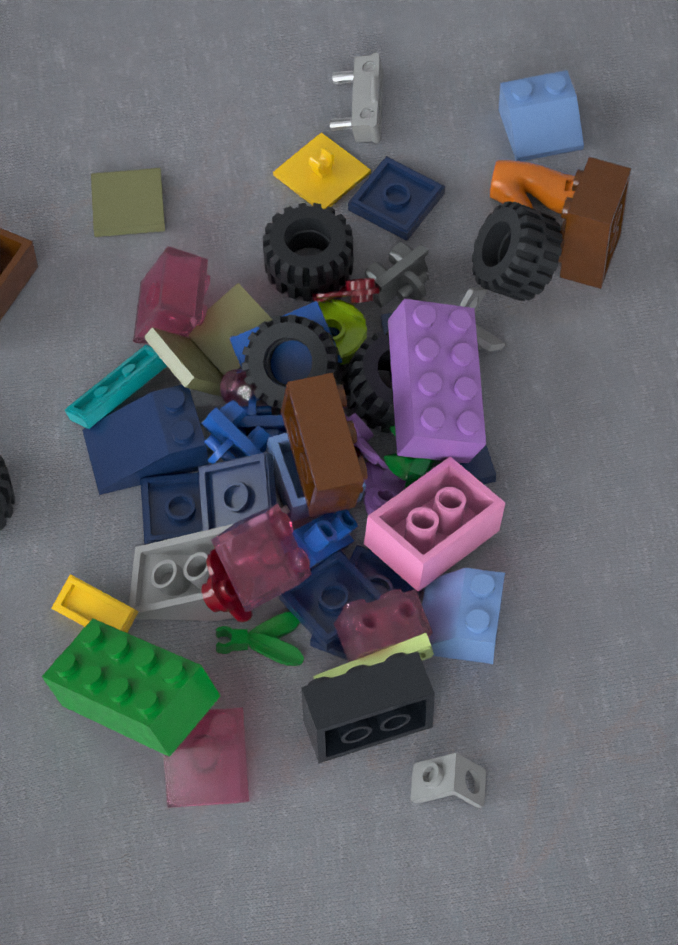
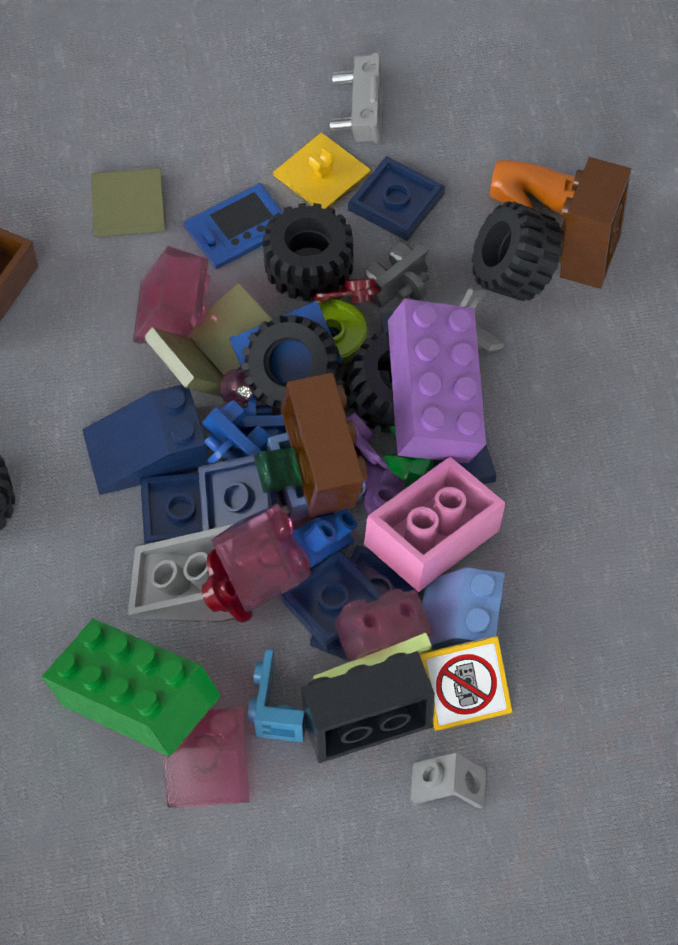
yellow tile [51,574,139,633] -> none
teal tile [64,345,167,429] -> none
green piece [216,612,304,666] -> none
medium blue slope [498,70,584,161] -> none
none -> blue container [183,183,284,269]
none -> dark azure bracket [248,649,305,742]
none -> clear green tile [254,447,303,493]
none -> piece [419,635,512,731]

